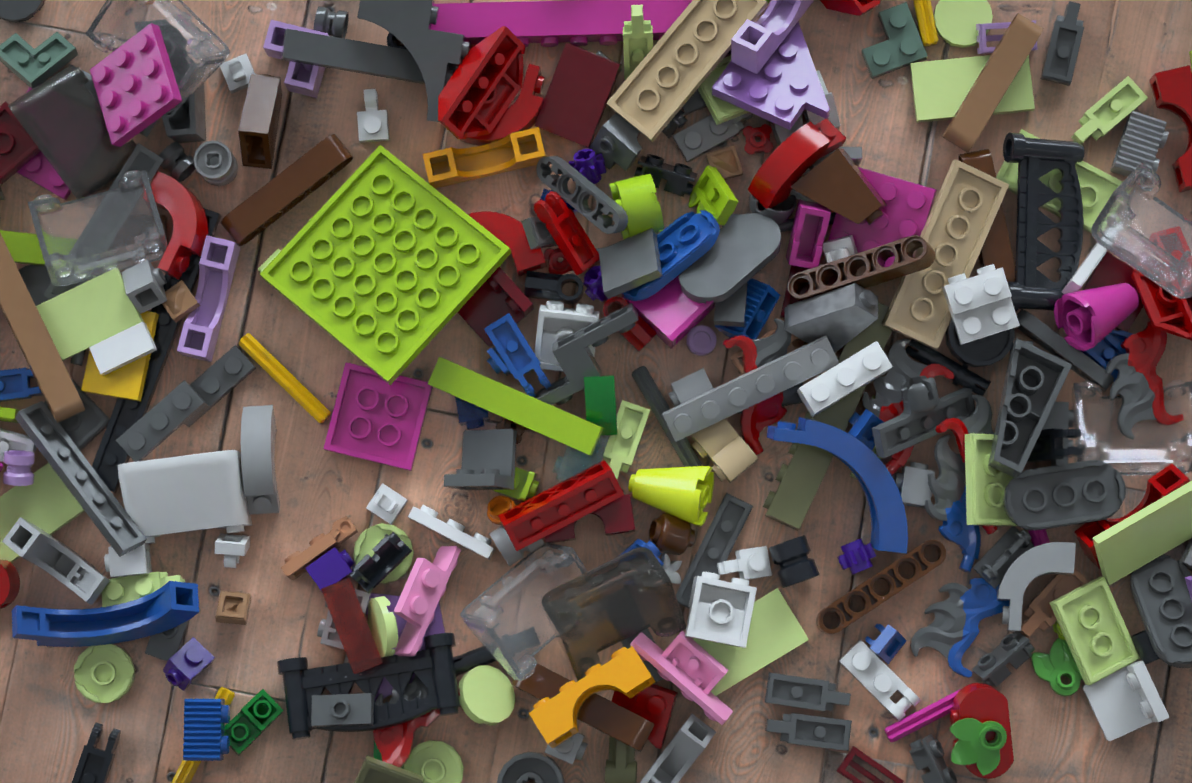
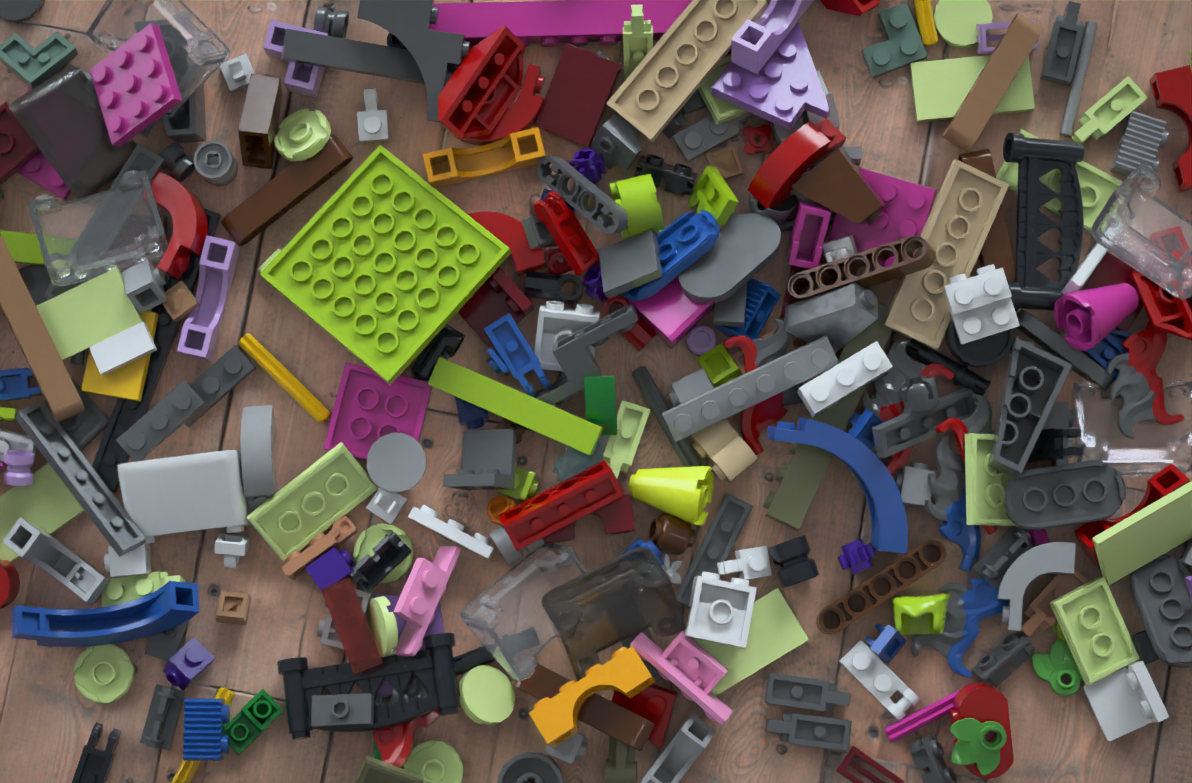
none -> dark grey hinge [140,684,186,751]
none -> yellowish green tile [246,442,379,563]
none -> yellowish green tile [274,109,331,162]
none -> light grey tile [367,433,427,493]
none -> black piece [411,324,465,381]
none -> lime bracket [696,343,742,388]
none -> lime hair [892,594,951,635]
none -> light grey bar [1060,21,1098,137]

